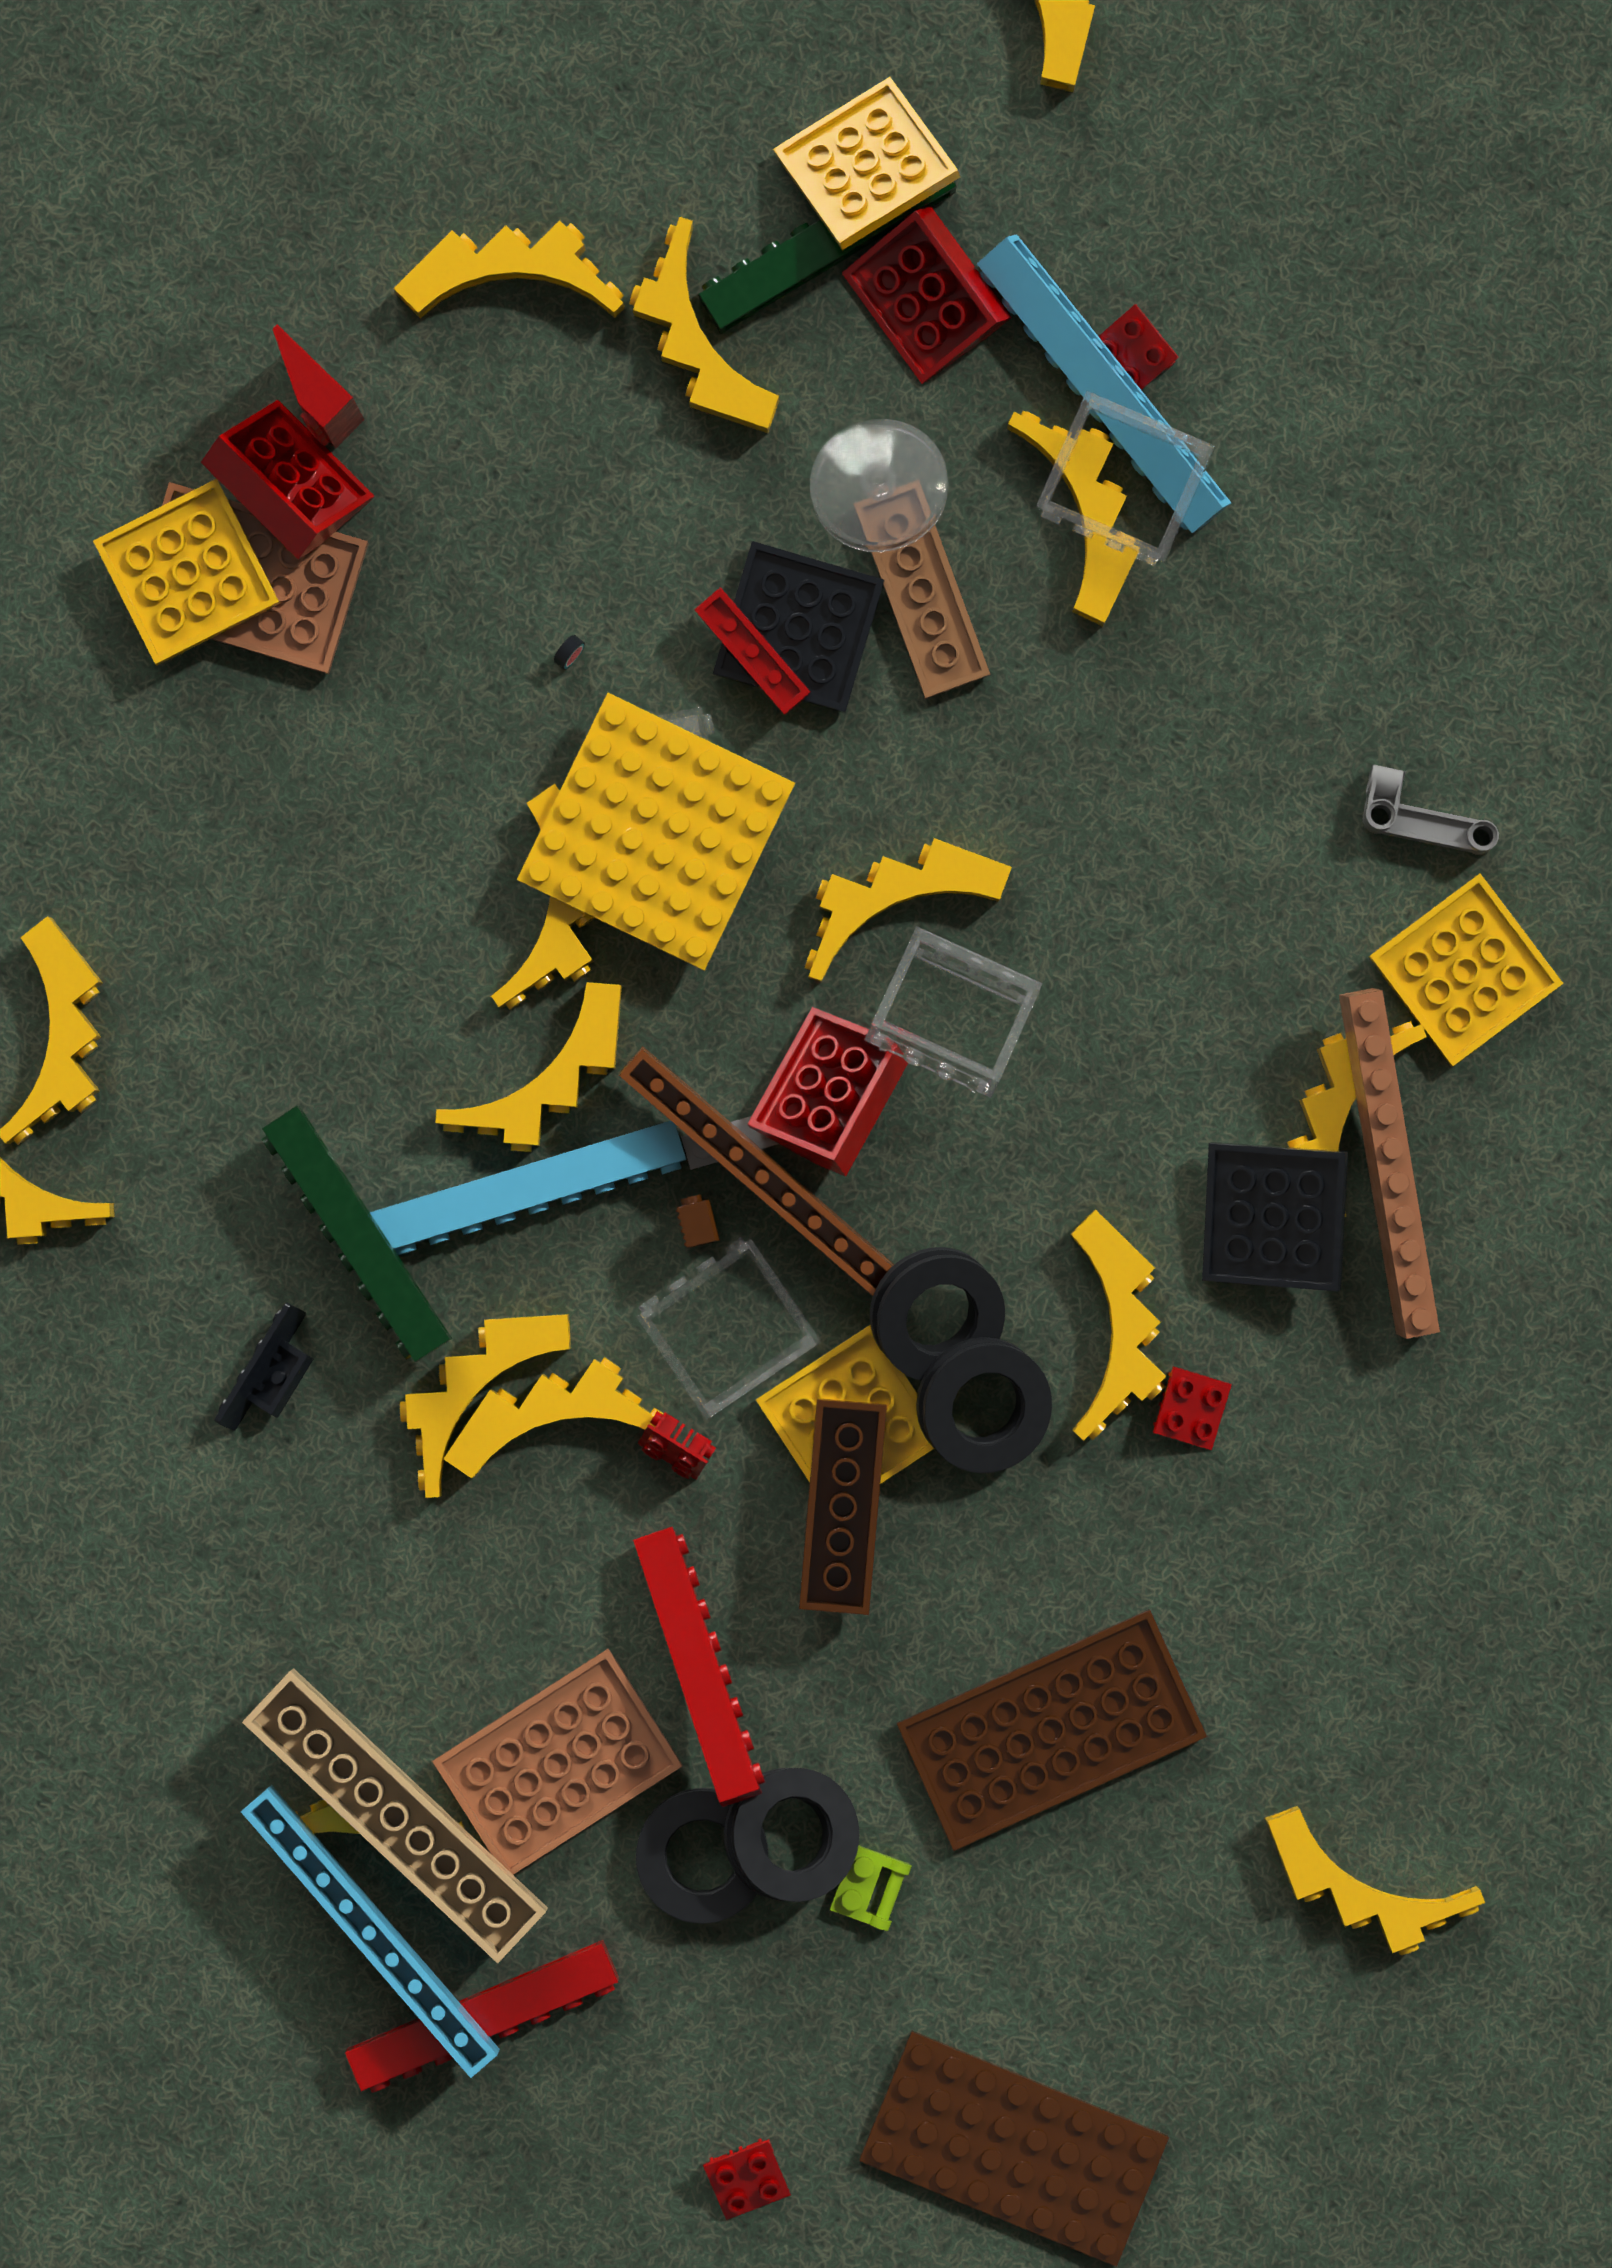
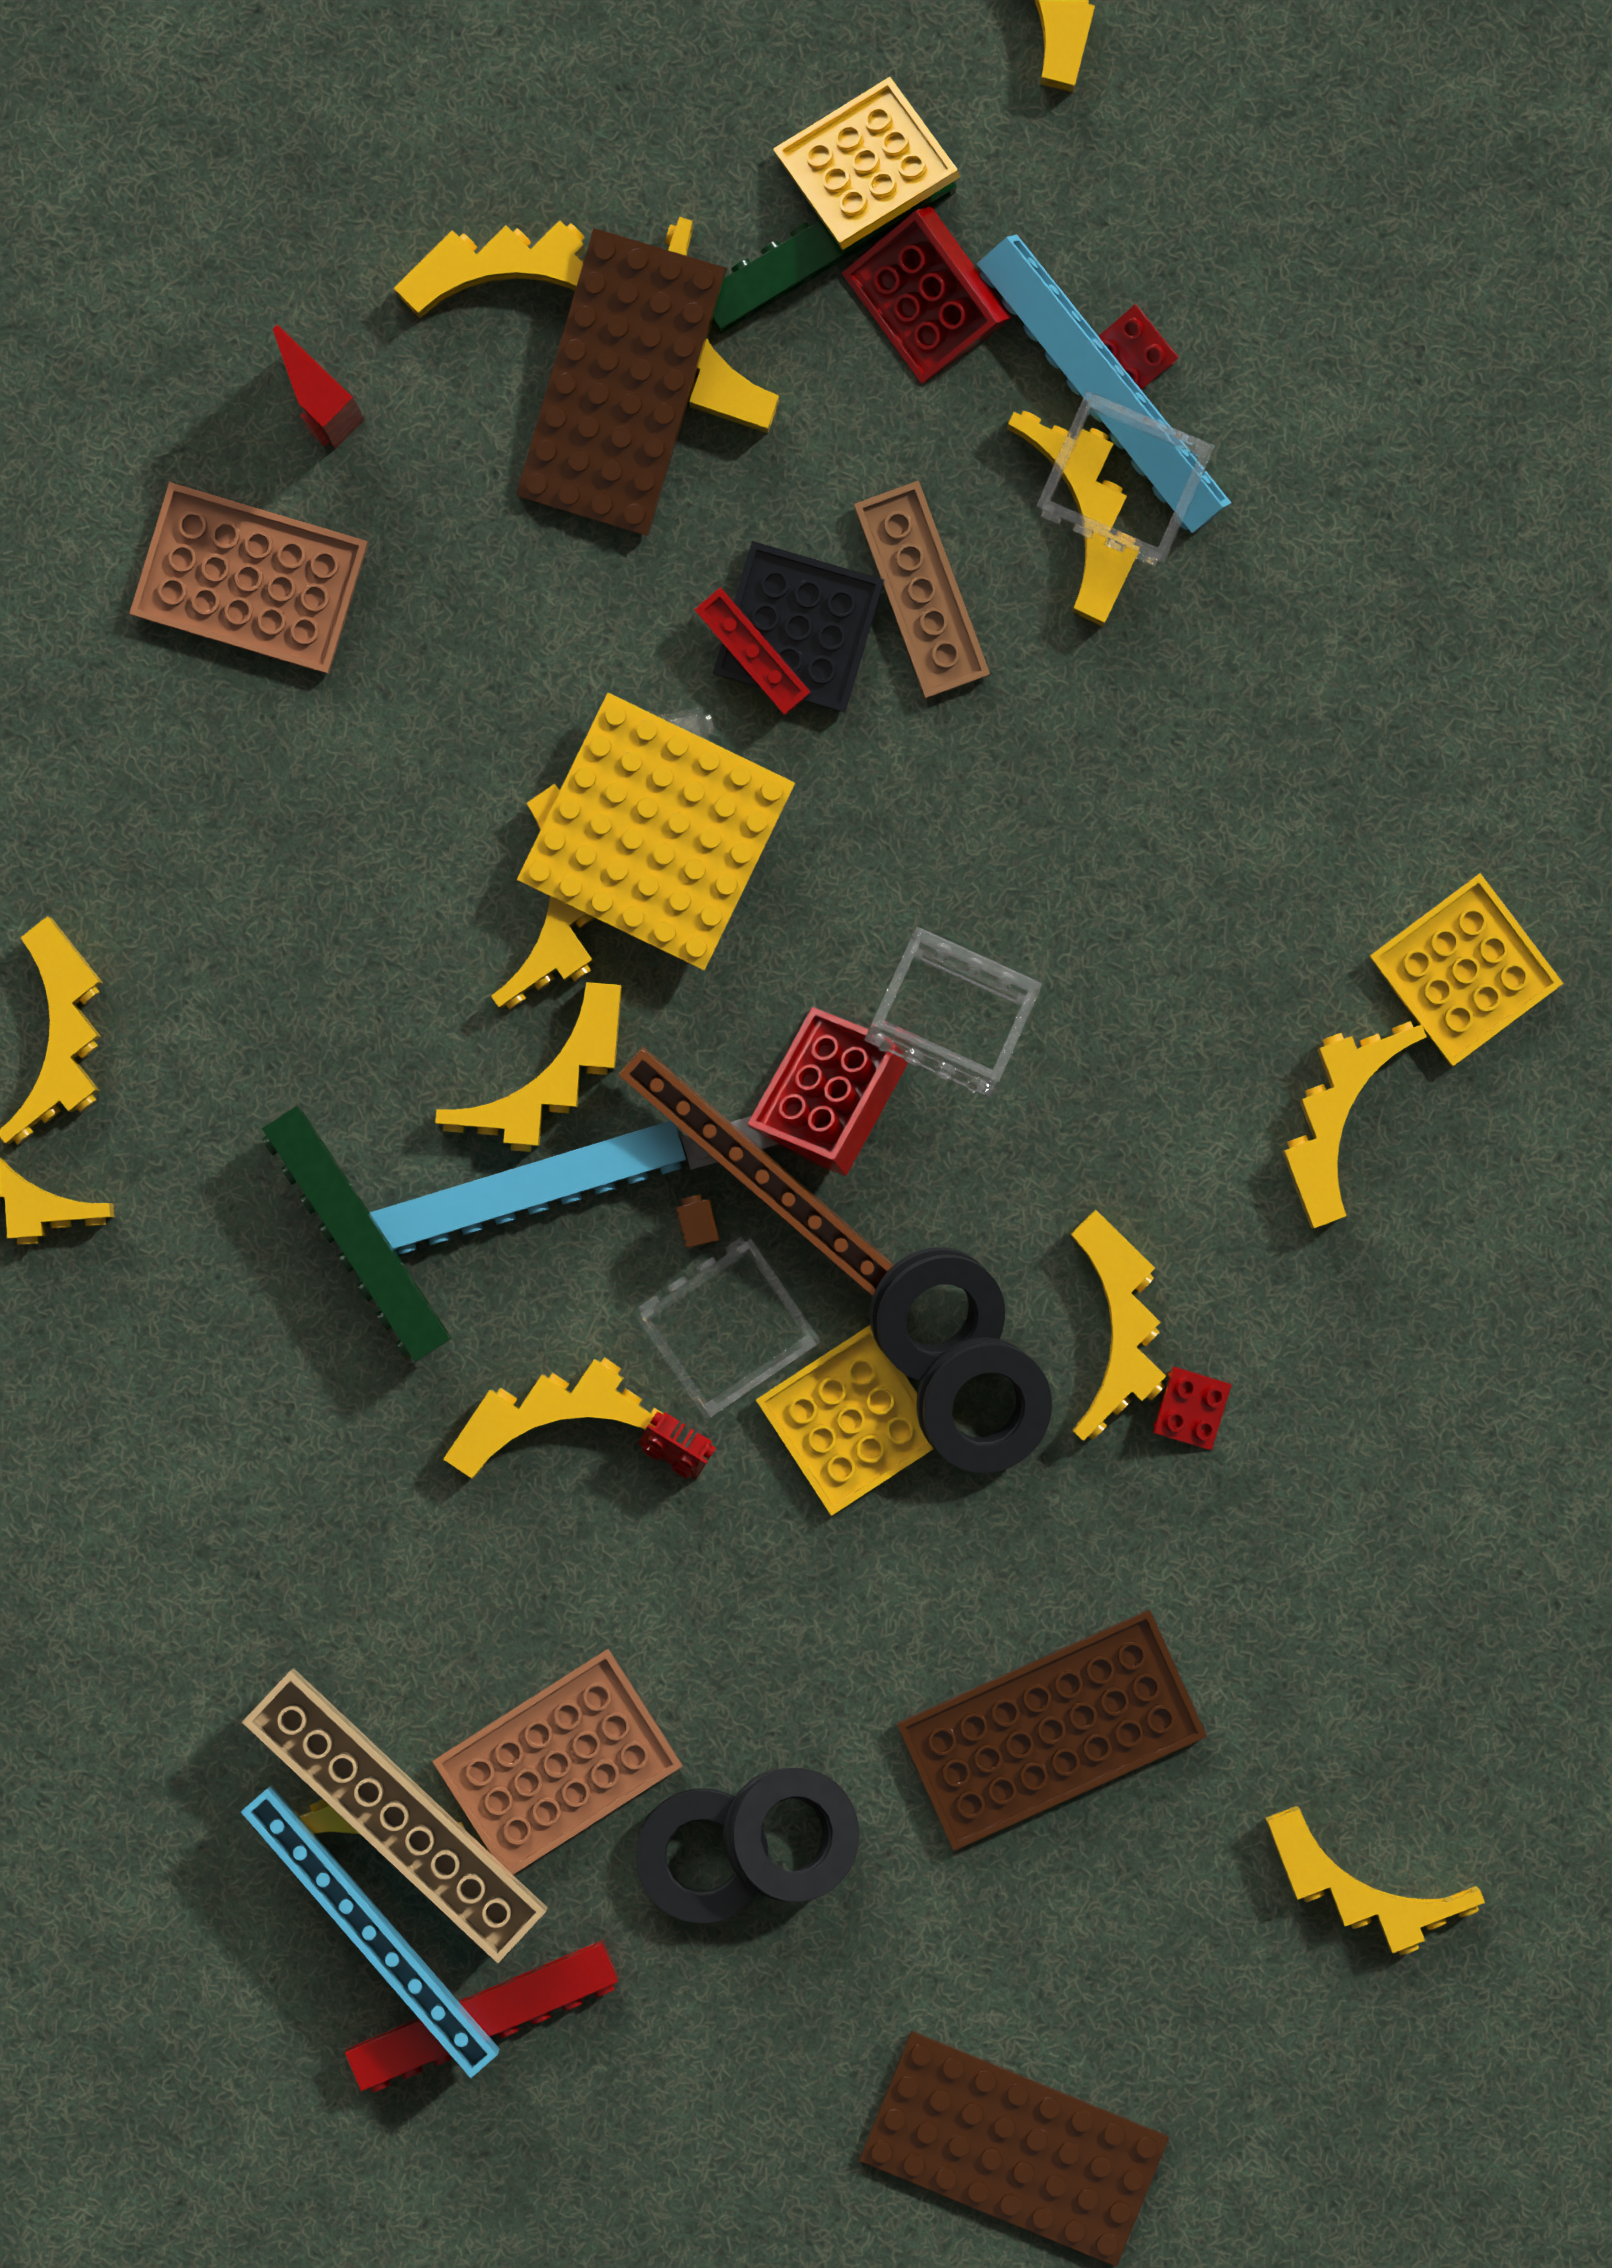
yellow plate [93,479,280,666] -> none
red slope [201,400,374,560] -> none
black bracket [214,1303,314,1431] -> none
yellow arch [400,1314,571,1498] -> none
black tile [554,635,585,670] -> none
red brick [633,1526,765,1807] -> none
red hinge [703,2138,791,2220] -> none
reddish brown brick [799,1398,887,1615] -> none
yellow arch [805,838,1012,982] -> none
clear dish [810,419,948,552] -> none
lime plate [830,1846,912,1931] -> none
black plate [1202,1142,1348,1291] -> none
nougat brick [1339,988,1440,1339] -> none
light grey piece [1363,764,1499,855] -> none
none -> reddish brown plate [516,228,727,536]

